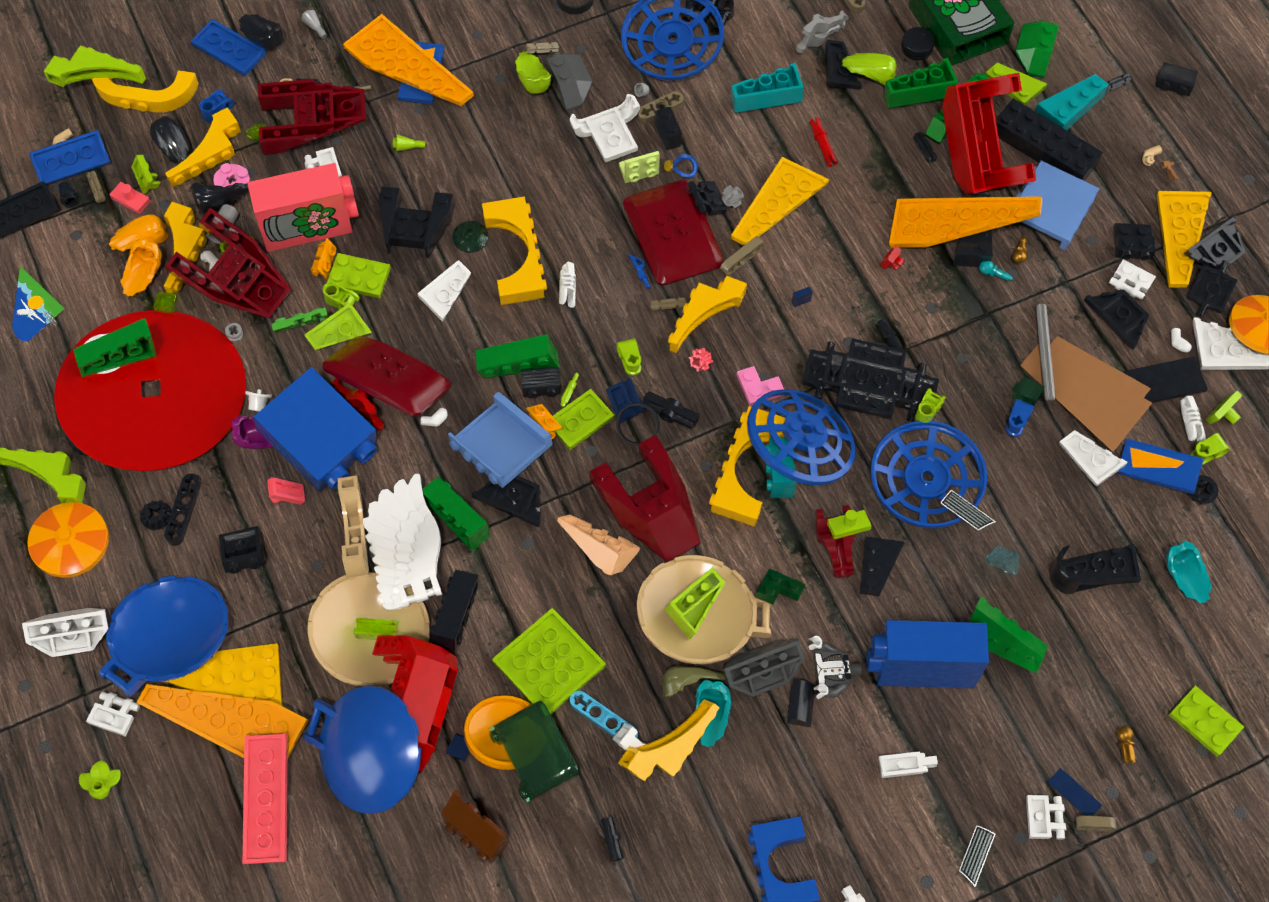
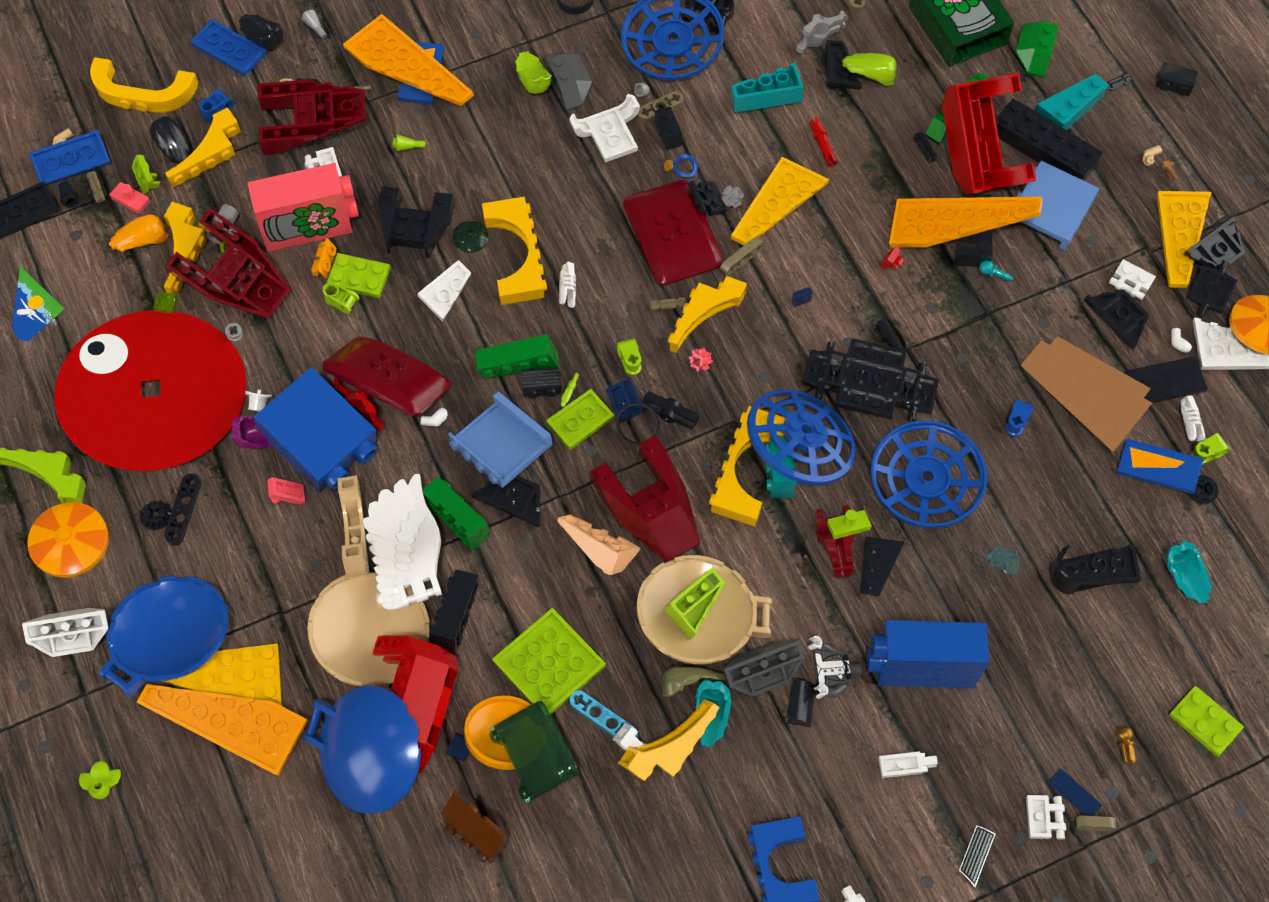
lime arch [44,45,146,88] -> none
green wedge [73,318,157,377] -> none
white plate [86,691,140,737] -> none
light orange hair [120,238,162,297] -> none
black hair [190,183,249,212] -> none
white arm [200,250,218,271] -> none
bright pink plate [213,163,251,187] -> none
black plate [219,526,265,574] -> none
coral plate [242,734,288,864] -> none
clear neon green plate [244,123,266,140] -> none
bright green wing [272,308,328,333] -> none
lime wing [305,302,372,350] -> none
clear neon green hinge [353,617,399,640] -> none
dark tan axle [526,42,559,54] -> none
light orange hinge [526,404,562,439] -> none
black pin [600,817,624,862] -> none
yellowish green bracket [619,151,660,183] -> none
blue hand [628,254,651,289] -> none
bright pink plate [736,366,785,406] -> none
dark green plate [755,569,806,605] -> none
green wedge [884,58,958,108] -> none
black head [901,27,935,61] -> none
lime piece [915,388,946,423] -> none
sticker [941,490,996,531] -> none
green wedge [968,596,1048,673] -> none
lime wing [985,63,1047,105] -> none
pearl gold bar [1012,235,1028,264] -> none
clear green brick [1012,377,1044,406] -> none
light grey axle [1036,304,1055,401] -> none
white wing [1059,430,1128,487] -> none
black plate [1113,223,1155,260] -> none
lime tile [1205,390,1242,424] -> none

